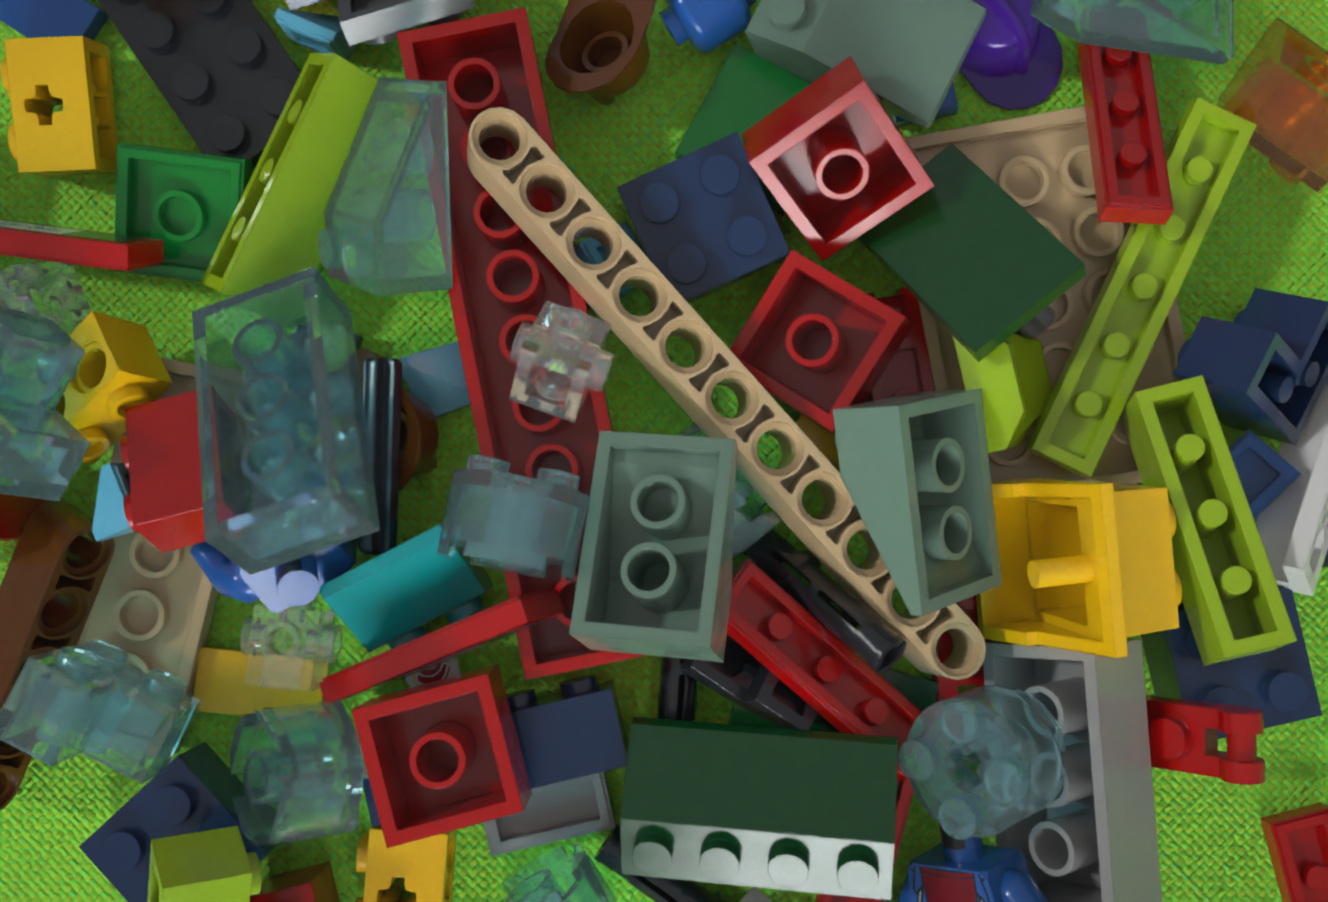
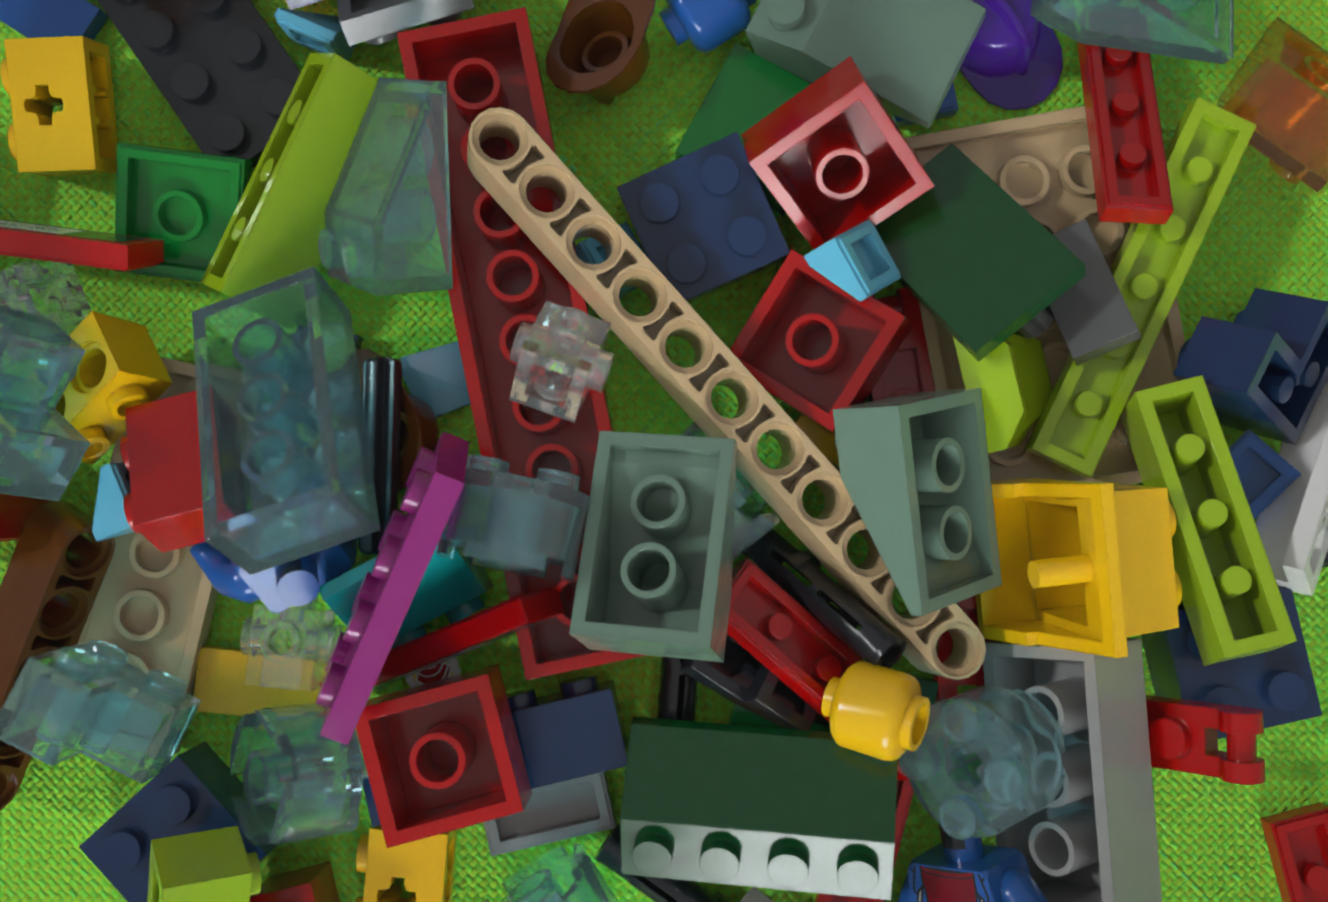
none -> magenta plate [315,431,469,745]
none -> medium azure slope [804,219,902,302]
none -> yellow head [821,661,930,761]
none -> dark grey tile [1049,219,1141,366]

